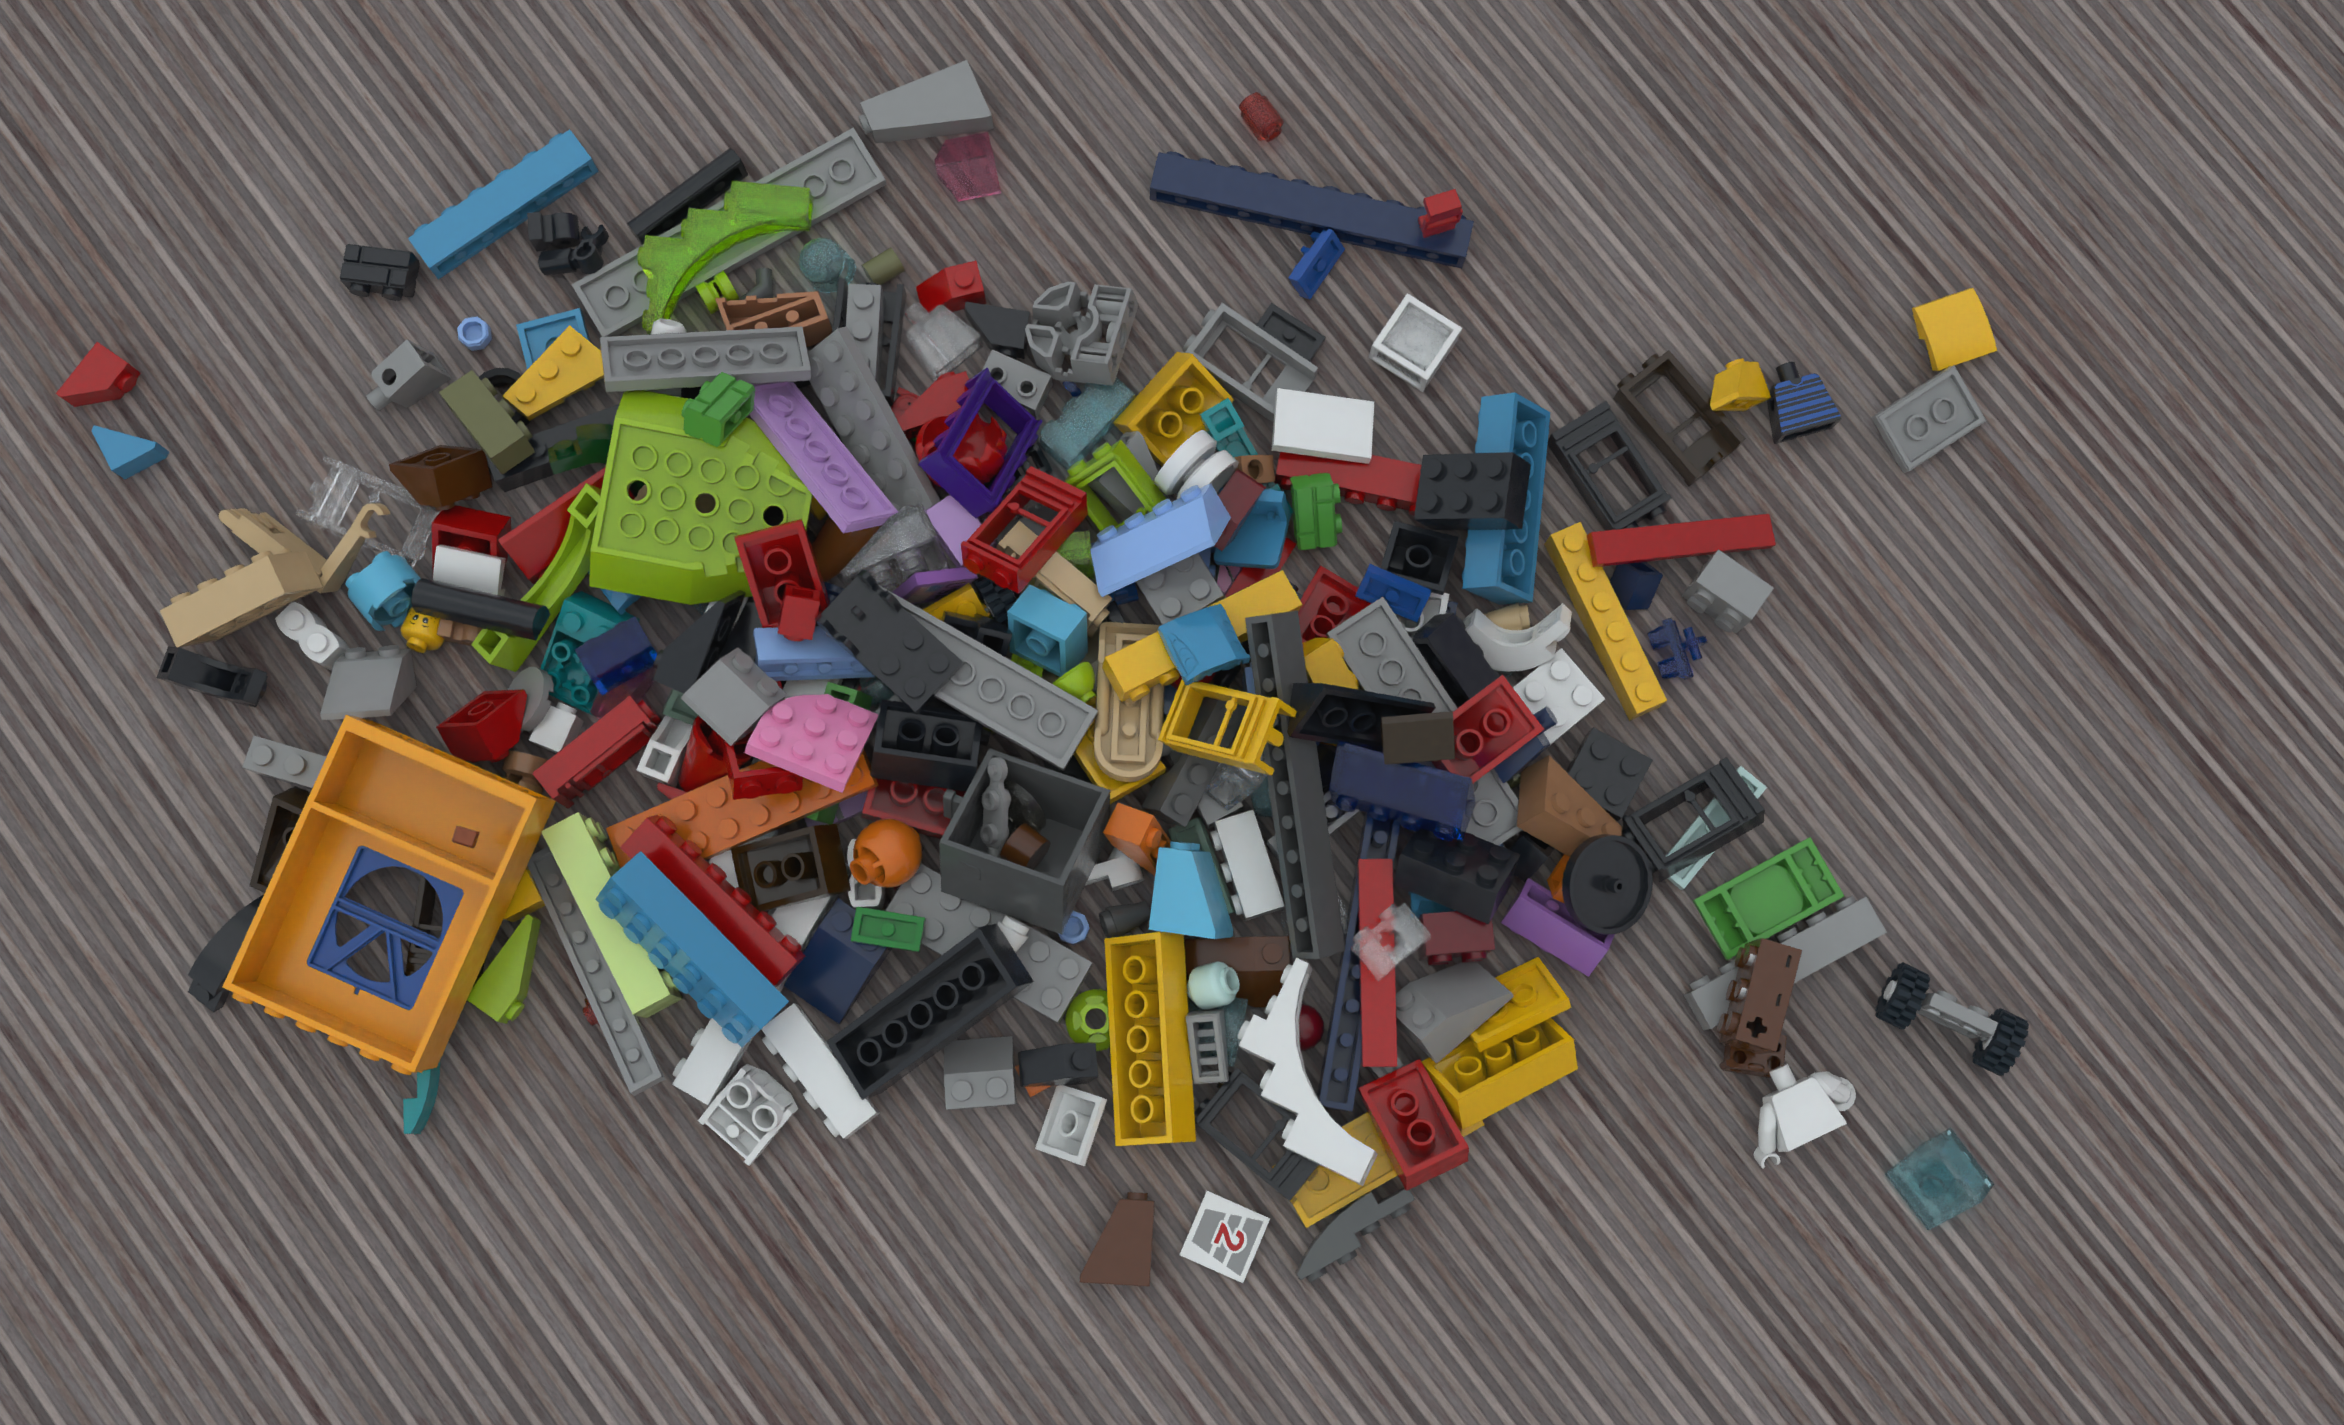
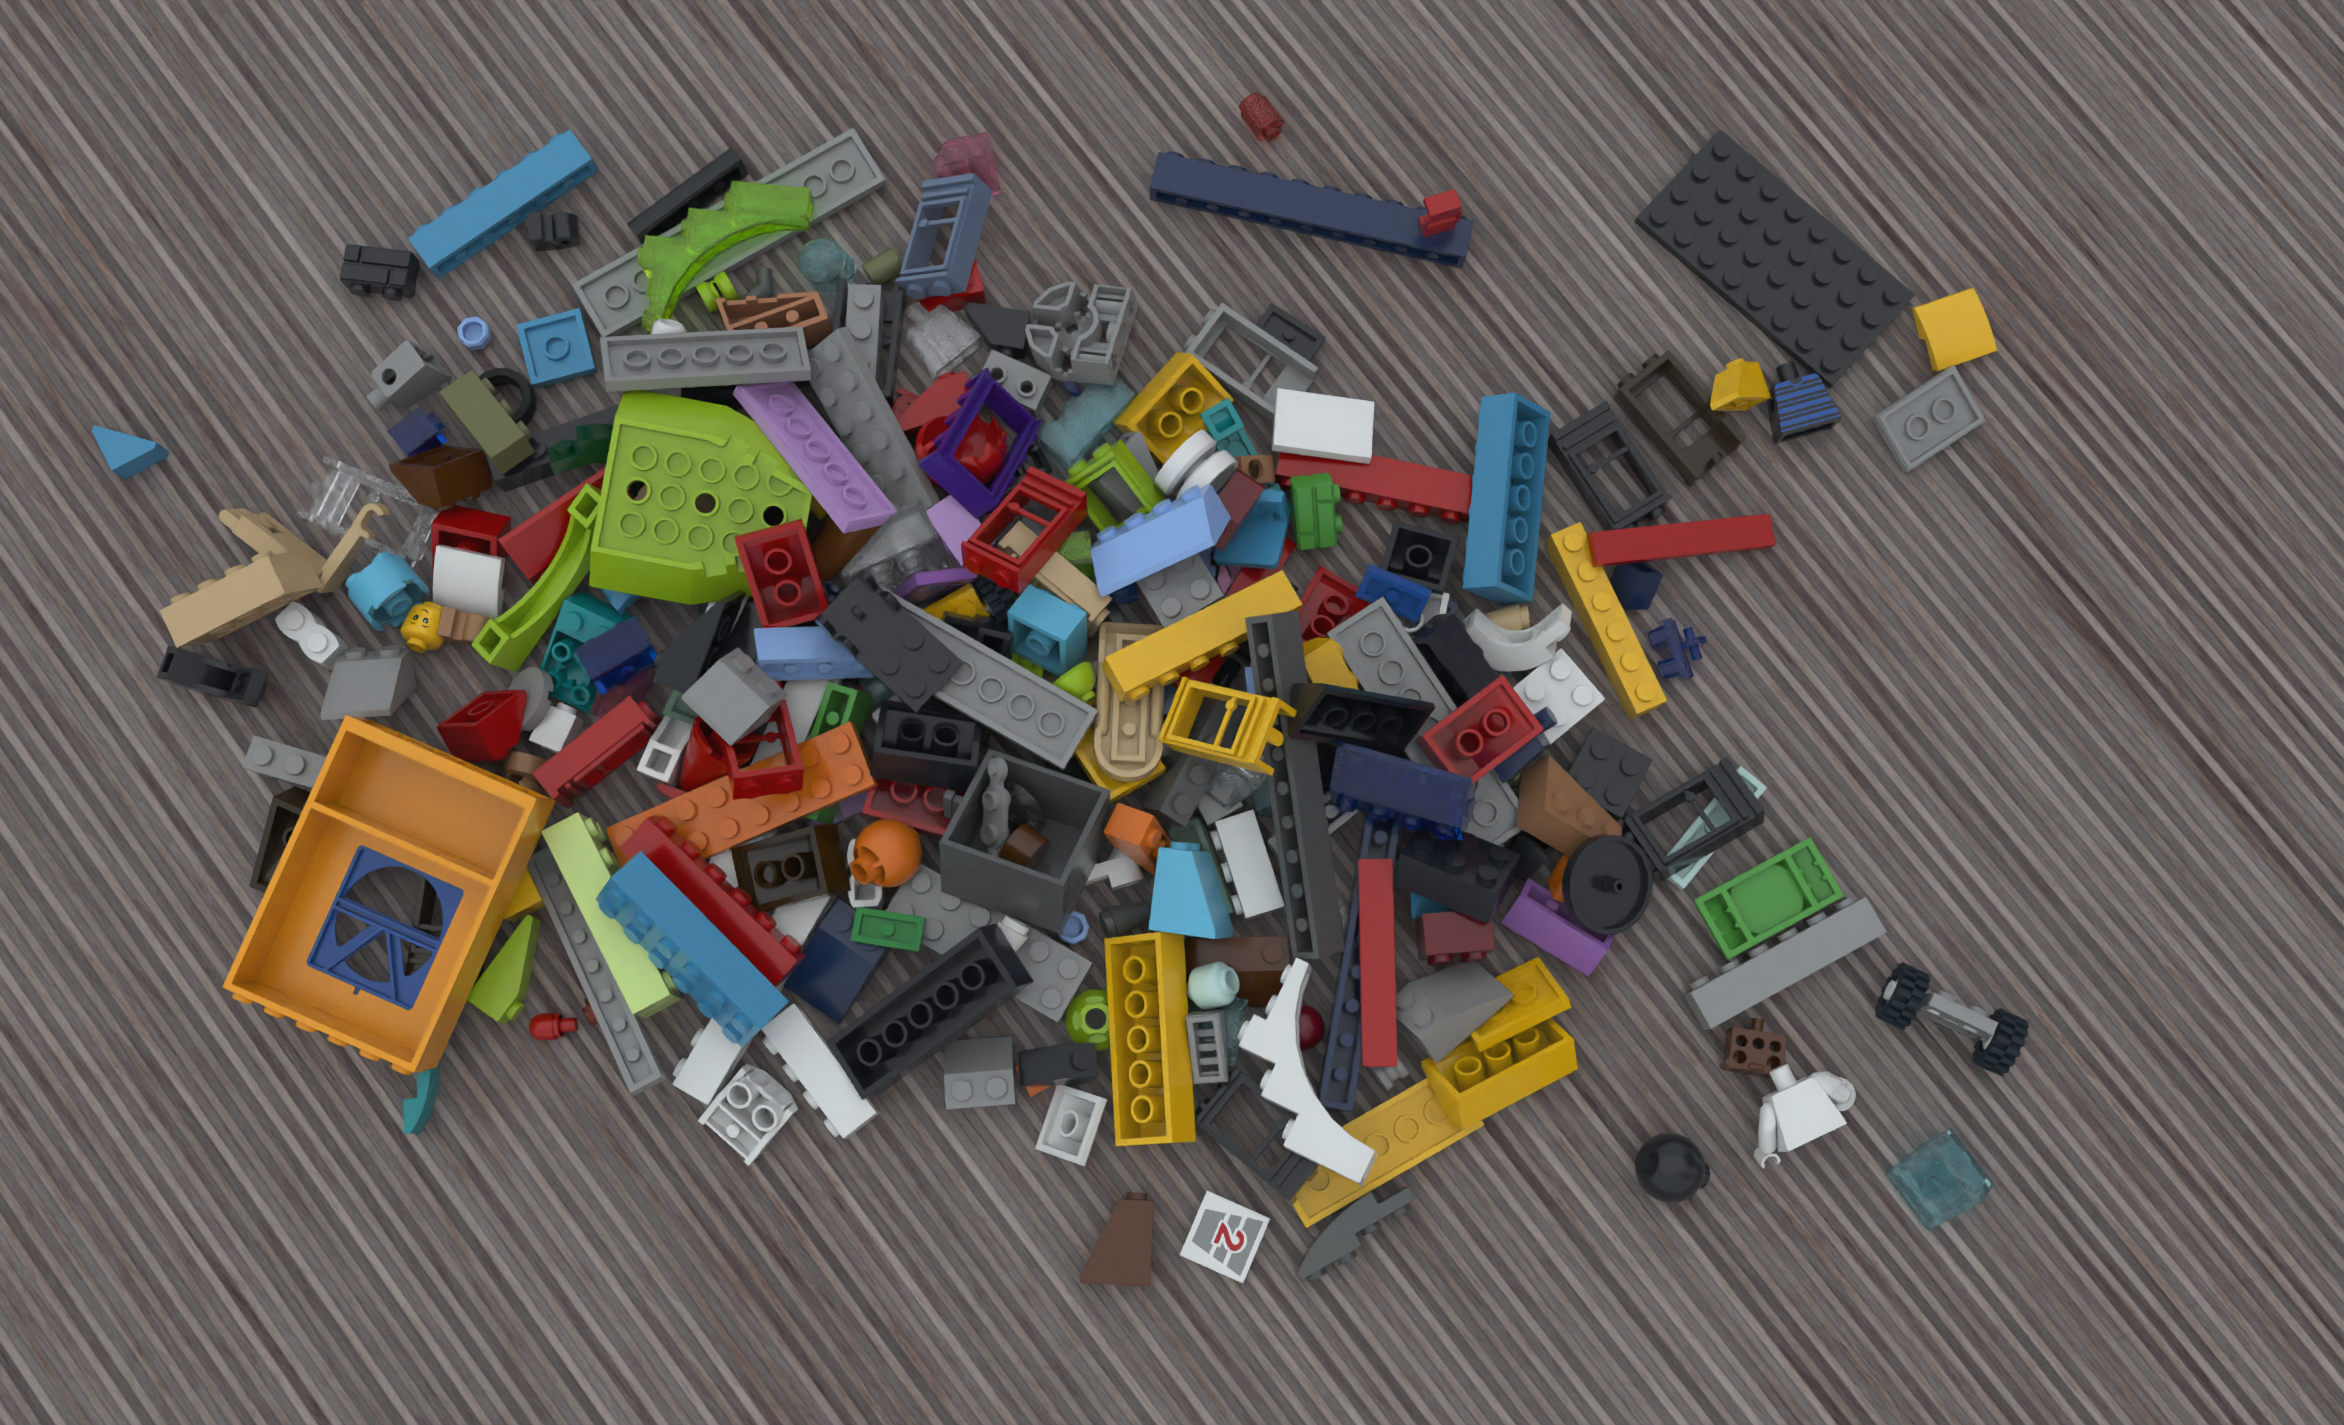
red slope [56,342,141,407] -> none
black arch [188,895,264,1012] -> none
black brick [411,578,551,641] -> none
copper piece [452,826,480,848] -> none
yellow wing [503,325,604,421] -> none
black bar [538,225,609,276] -> none
bright green brick [682,372,755,447] -> none
bright pink plate [744,694,879,793] -> none
red brick [778,584,820,642] -> none
light grey slope [858,60,994,143] -> none
dark azure slope [1157,604,1251,686] -> none
blue plate [1288,229,1345,300] -> none
clear brick [1351,903,1432,982] -> none
red slope [1358,1059,1469,1191] -> none
piece [1368,293,1462,392] -> none
dark brown slope [1380,711,1455,765] -> none
black brick [1414,452,1531,530] -> none
light grey brick [1682,549,1774,633] -> none
reddish brown piece [1717,938,1802,1054] -> none
none -> clear blue brick [387,407,448,457]
none -> red cylinder [529,1012,578,1041]
none -> sand blue door [895,173,993,299]
none -> black plate [1635,129,1915,389]
none -> black brick [1635,1133,1710,1203]

